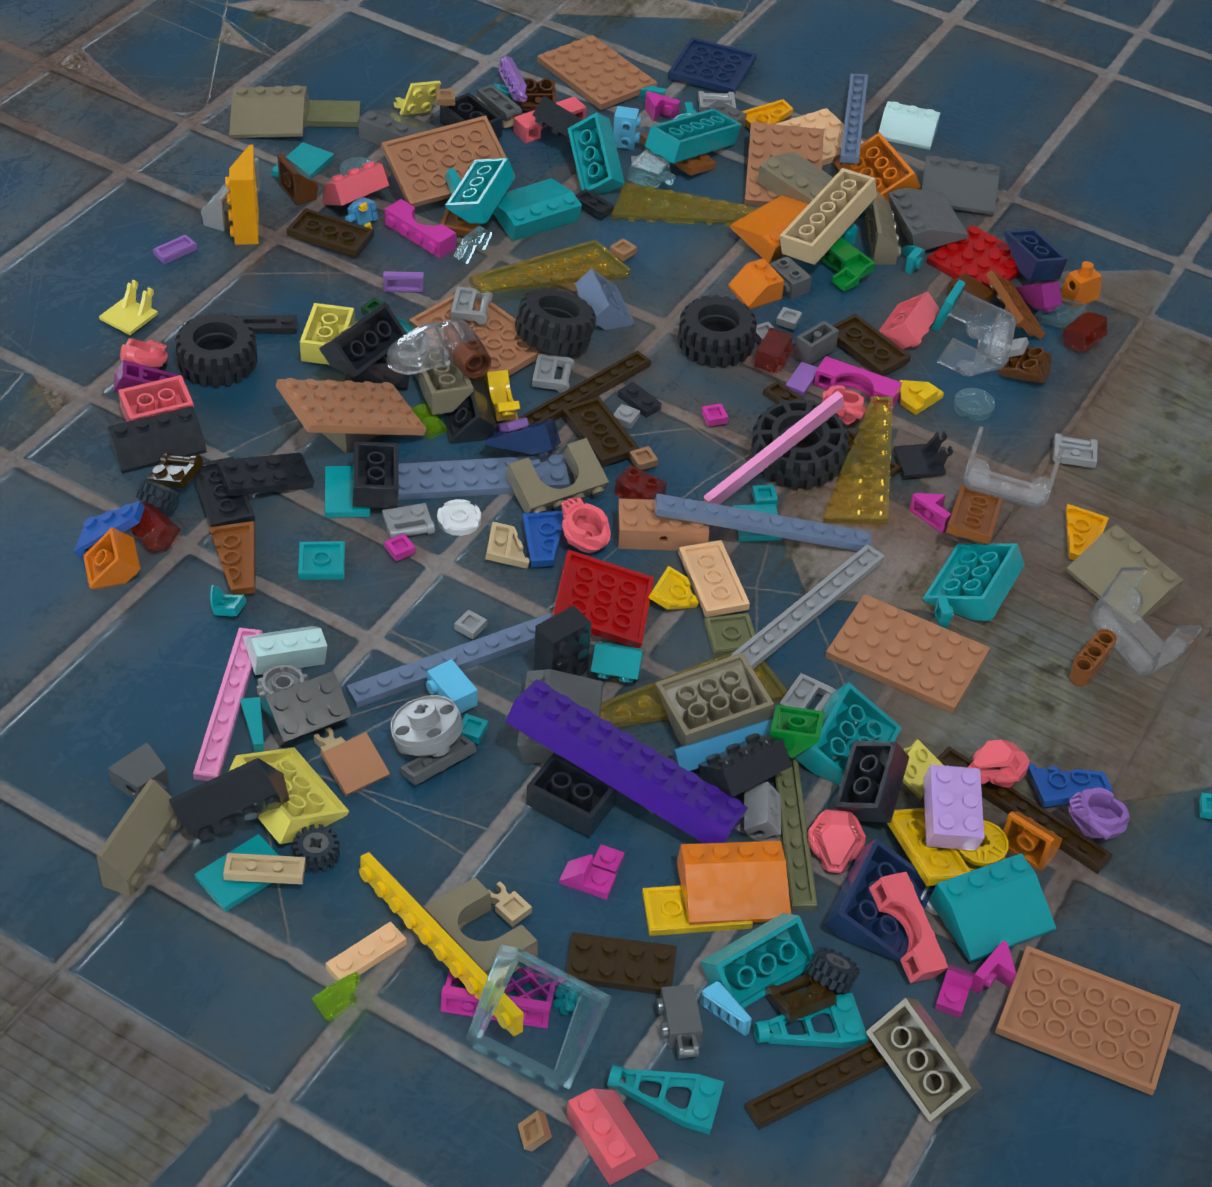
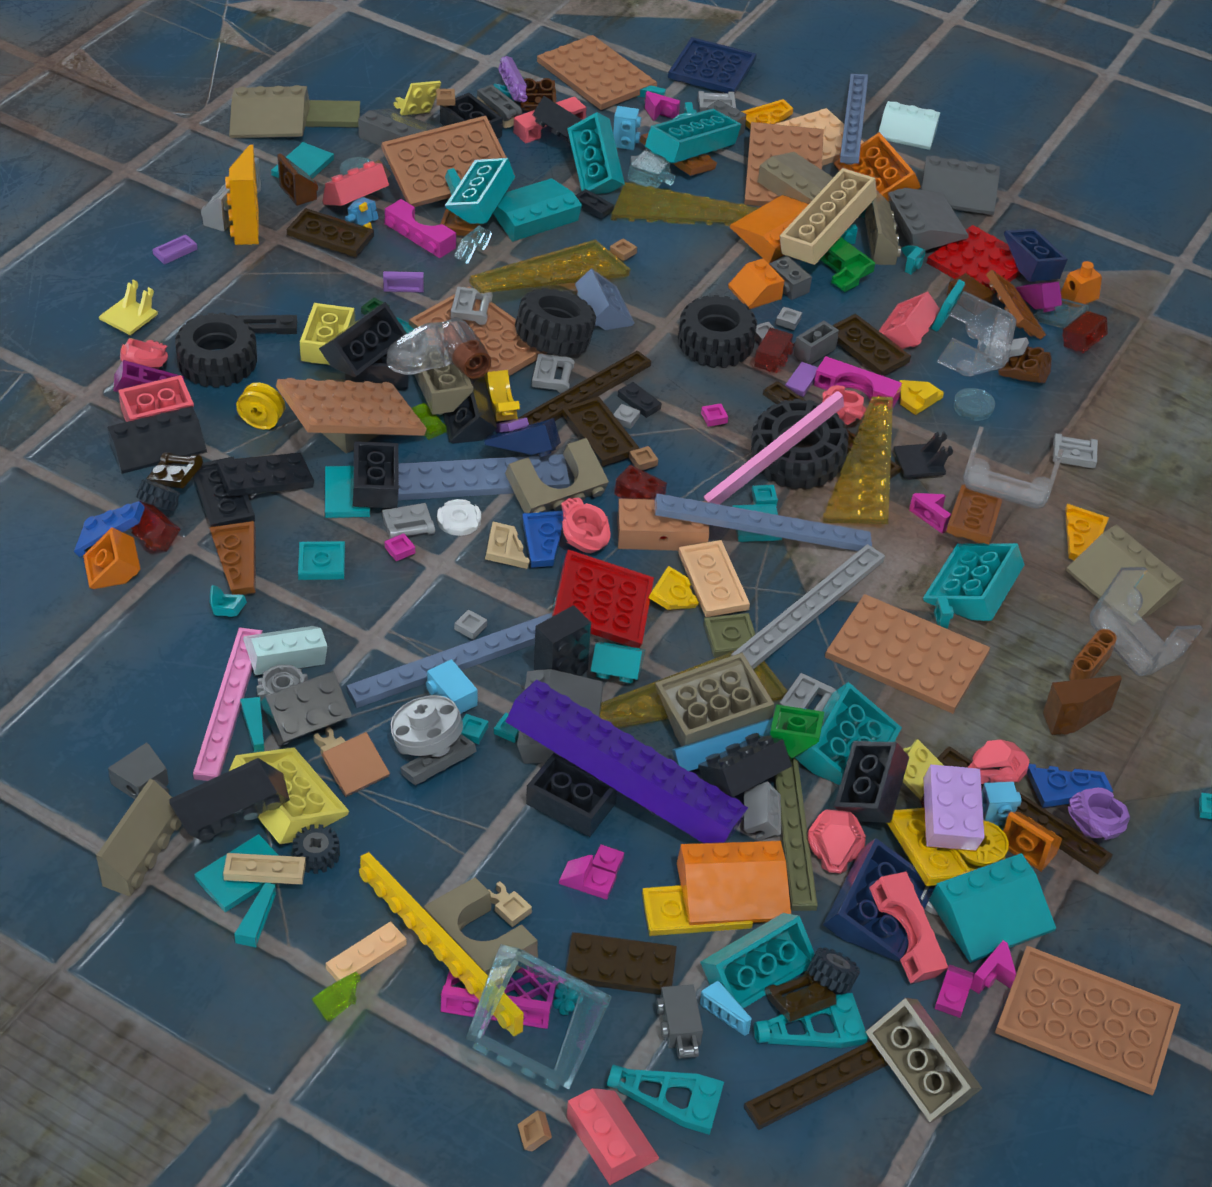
none -> teal piece [234,883,276,947]
none -> yellow wheel [236,382,285,430]
none -> teal tile [494,712,519,743]
none -> medium azure brick [982,782,1021,830]
none -> reddish brown slope [1043,675,1122,735]

